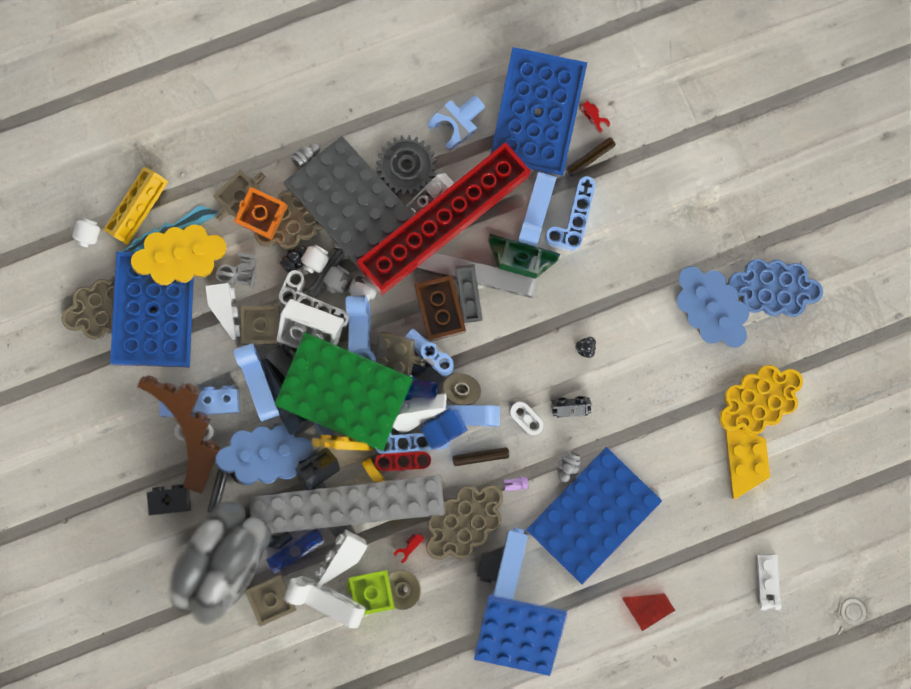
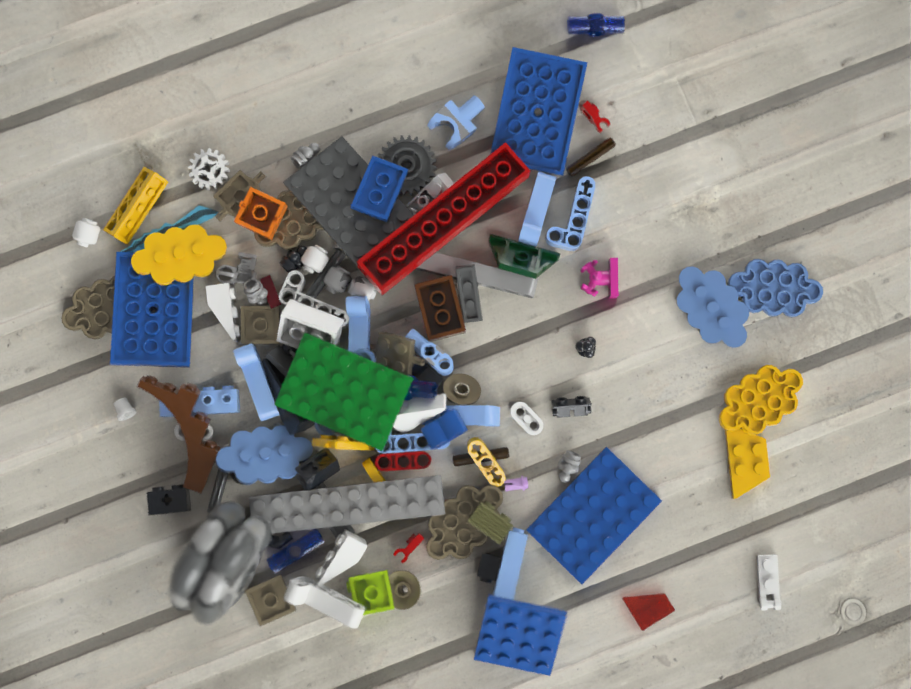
none -> white piece [114,398,136,421]
none -> white gear [188,148,230,190]
none -> light grey piece [243,278,268,306]
none -> dark red window [260,275,282,309]
none -> blue plate [351,155,408,222]
none -> yellow beam [467,437,506,487]
none -> olive brick [467,501,513,545]
none -> clear blue piece [567,13,625,37]
none -> dark pink piece [580,258,619,298]

